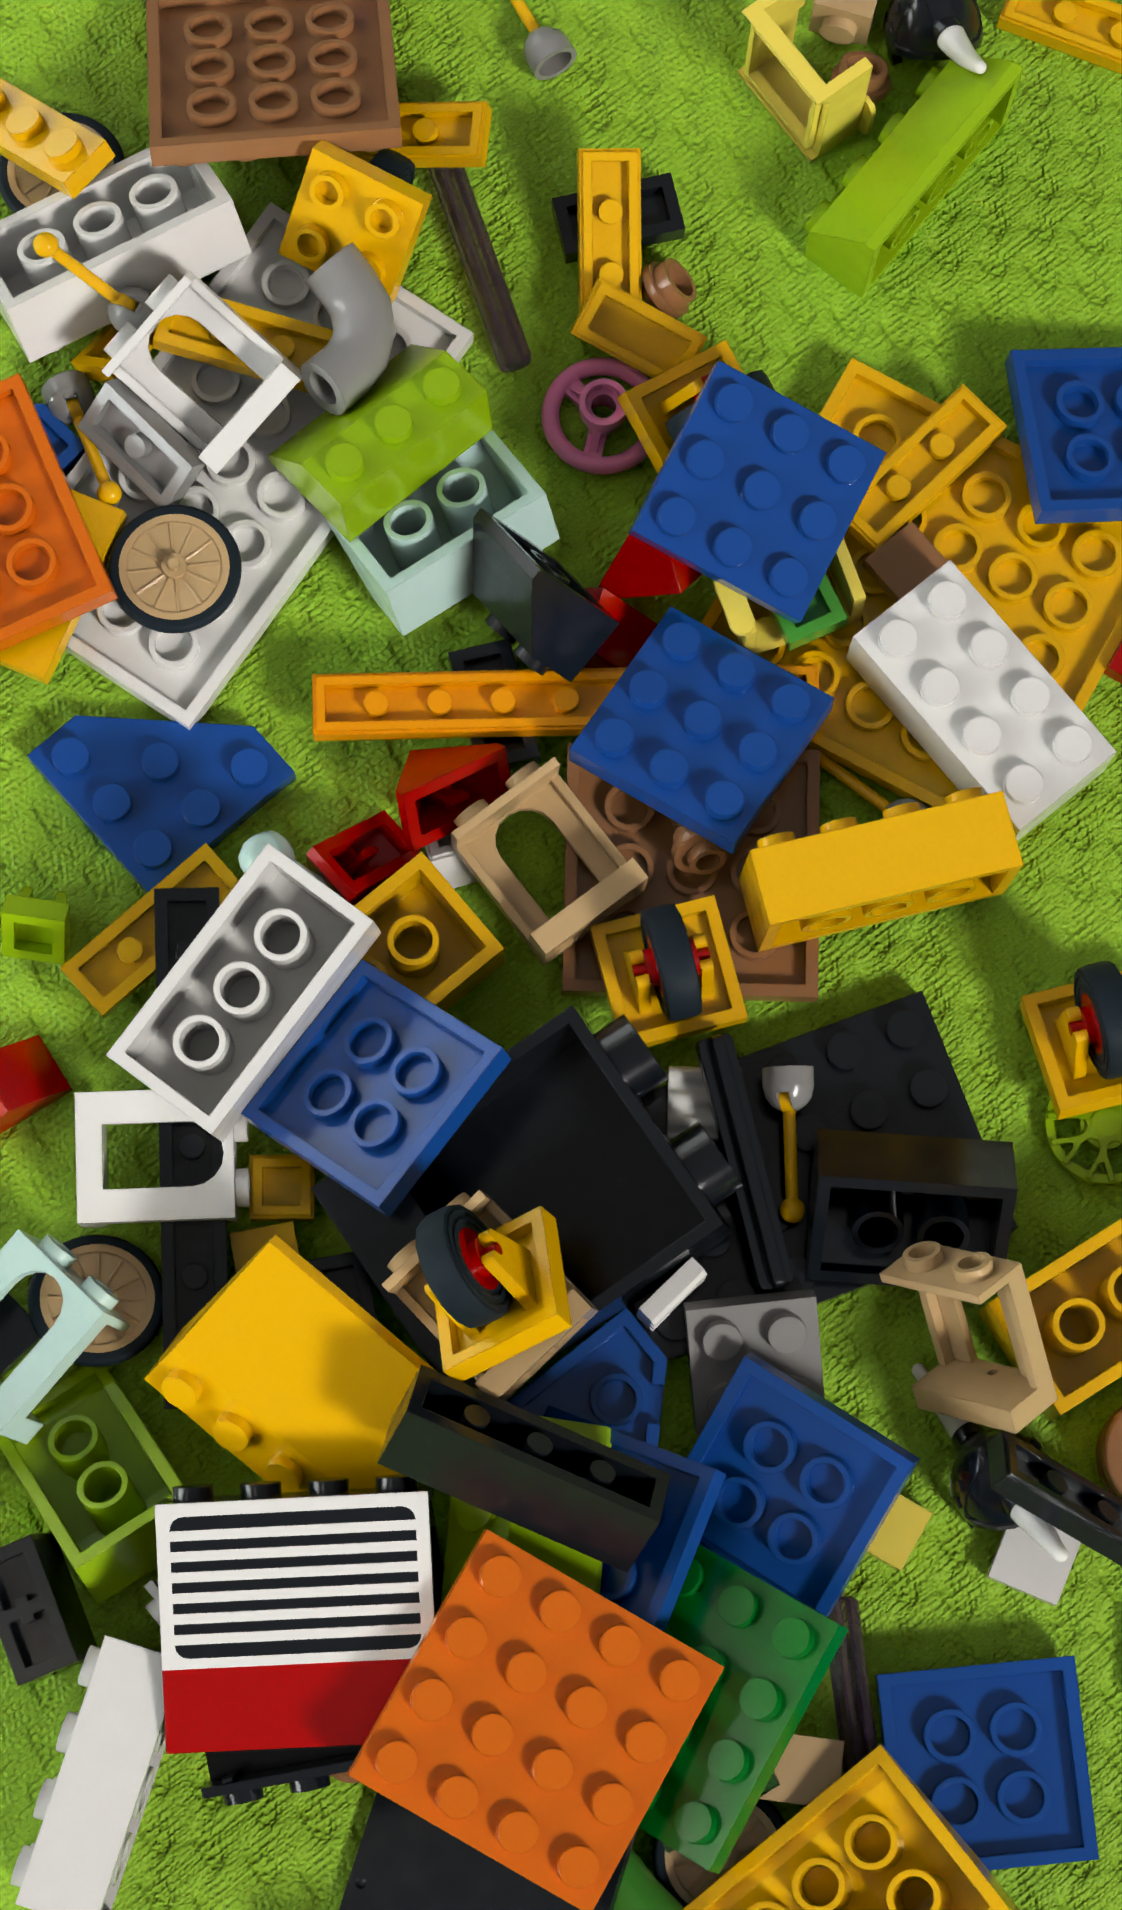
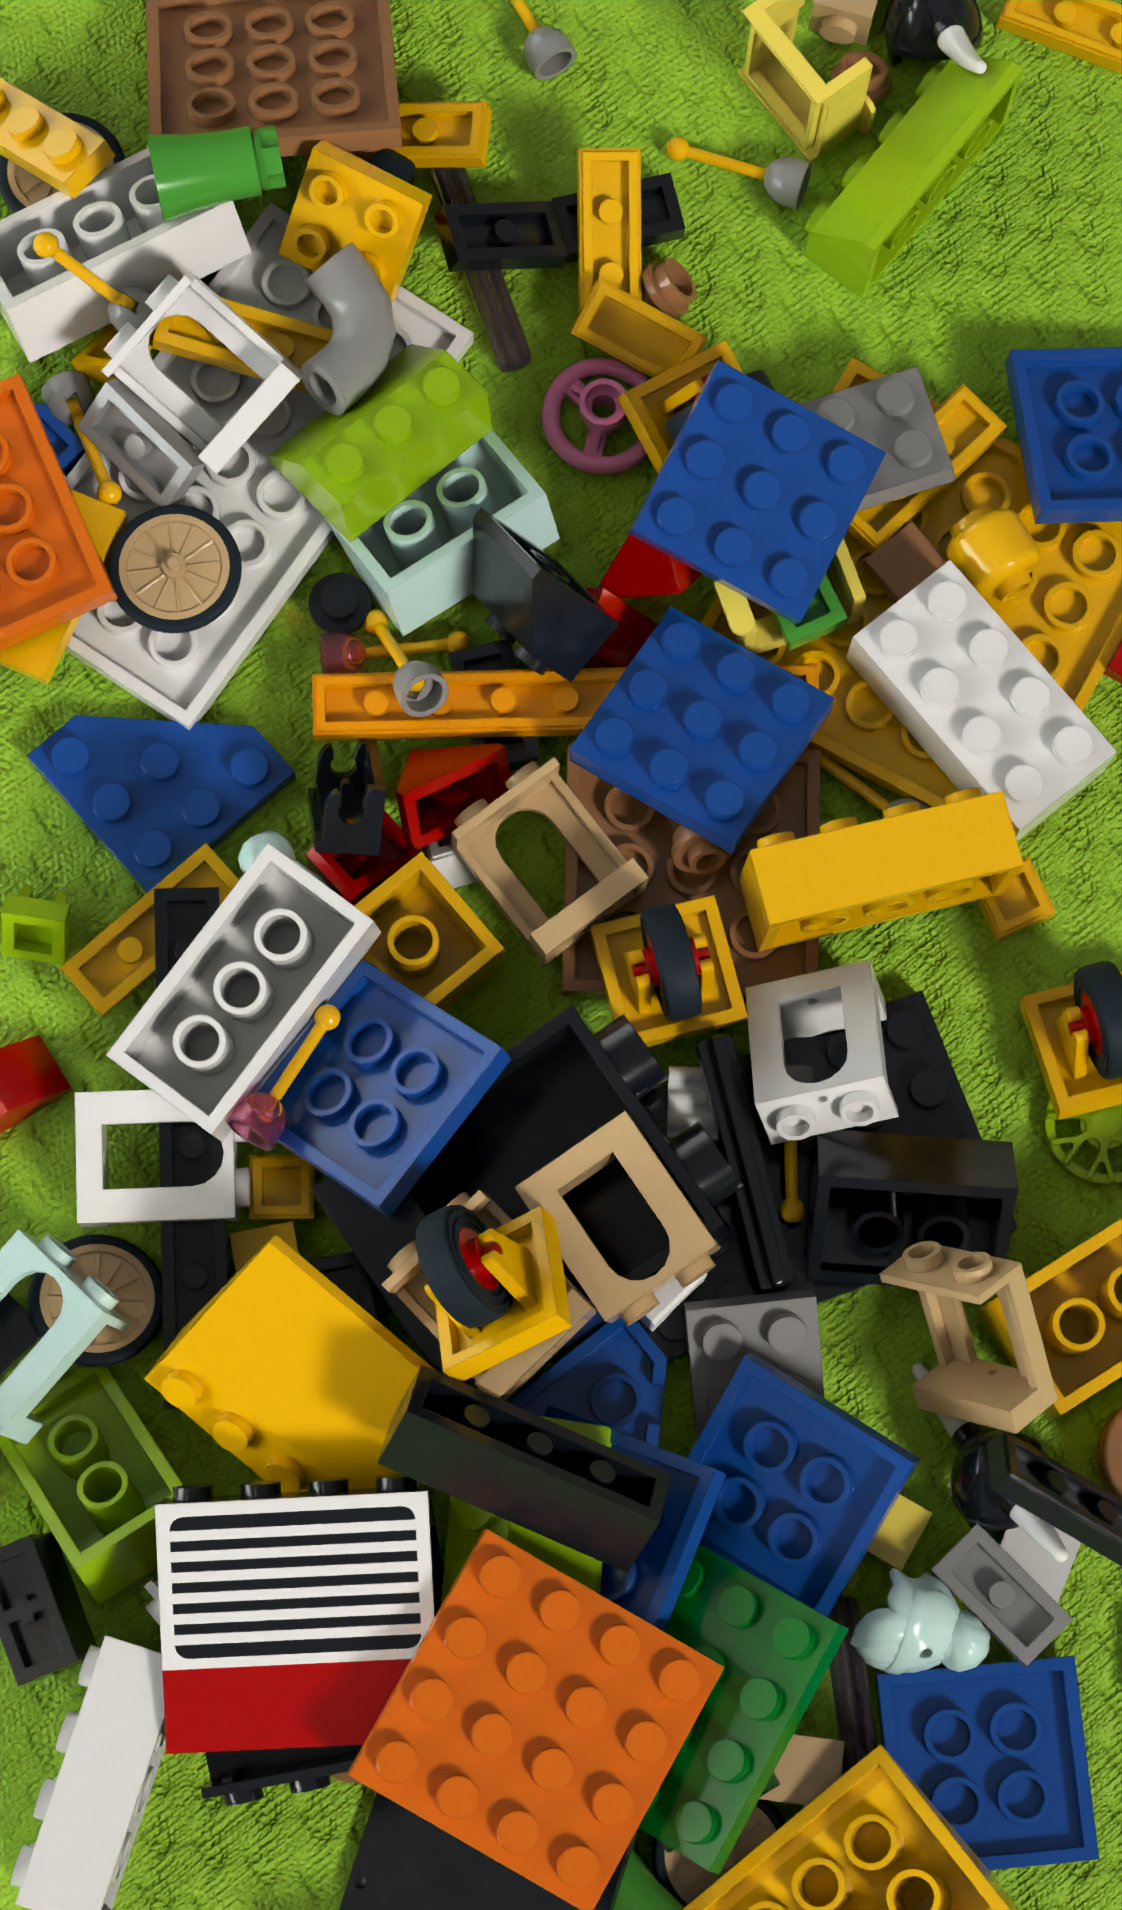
none -> bright green plant [147,125,286,223]
none -> hinge [227,1004,341,1151]
none -> black hinge [307,738,386,856]
none -> black plate [308,573,371,636]
none -> hinge [319,630,471,674]
none -> light grey hinge [364,609,449,717]
none -> black plate [434,201,568,272]
none -> tan panel [514,1111,721,1326]
none -> hinge [665,136,812,210]
none -> white panel [745,959,899,1145]
none -> light grey plate [800,366,955,512]
none -> light aqua piece [850,1568,991,1675]
none -> light grey plate [929,1523,1073,1668]
none -> yellow head [946,504,1040,602]
none -> yellow tile [976,856,1056,942]

